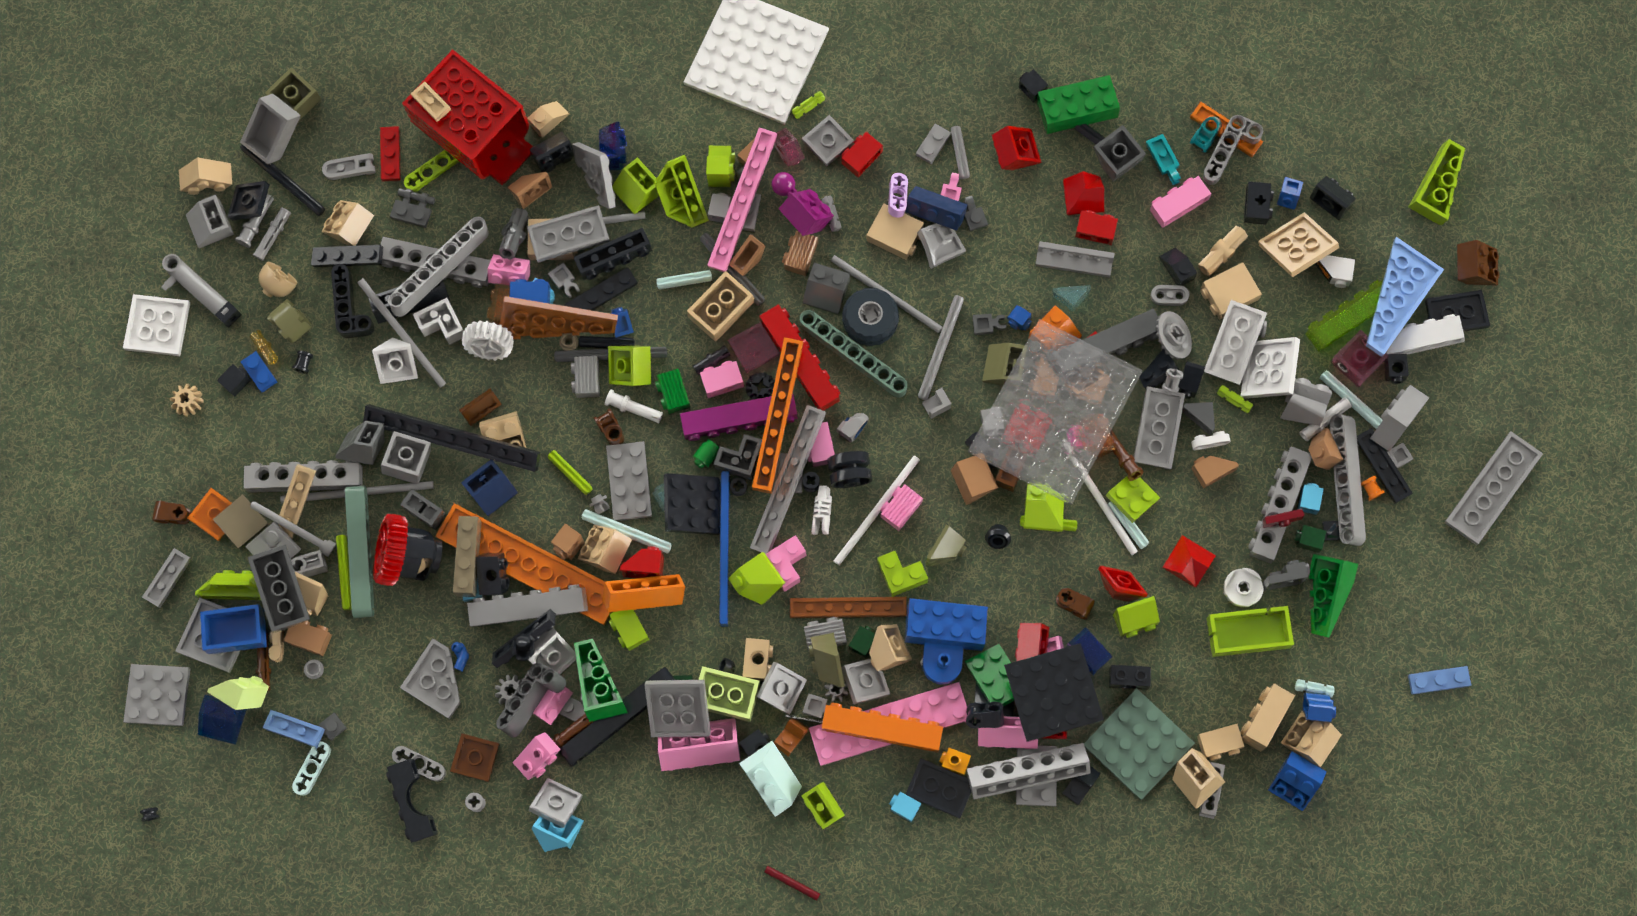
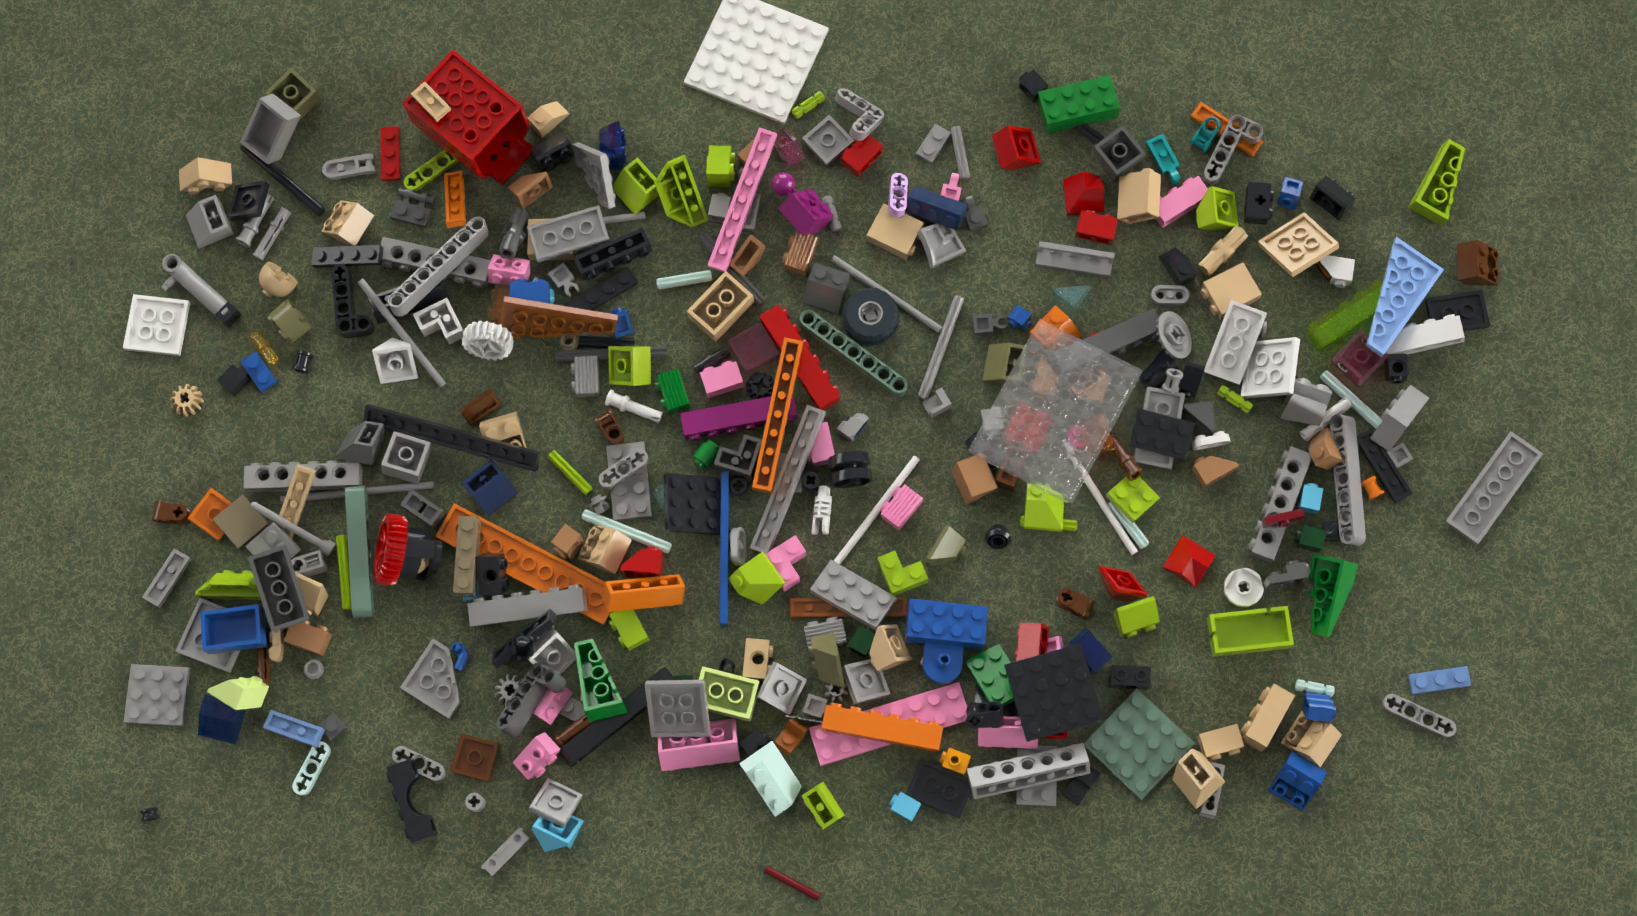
none -> orange tile [444,171,466,228]
none -> light grey piece [481,827,529,876]
none -> light grey beam [599,449,649,490]
none -> light grey plate [729,527,747,566]
none -> light grey plate [810,560,897,631]
none -> light grey beam [835,88,884,141]
none -> tan brick [1117,168,1161,224]
none -> black plate [1129,408,1195,461]
none -> lime slope [1196,186,1239,231]
none -> light grey beam [1382,694,1457,738]

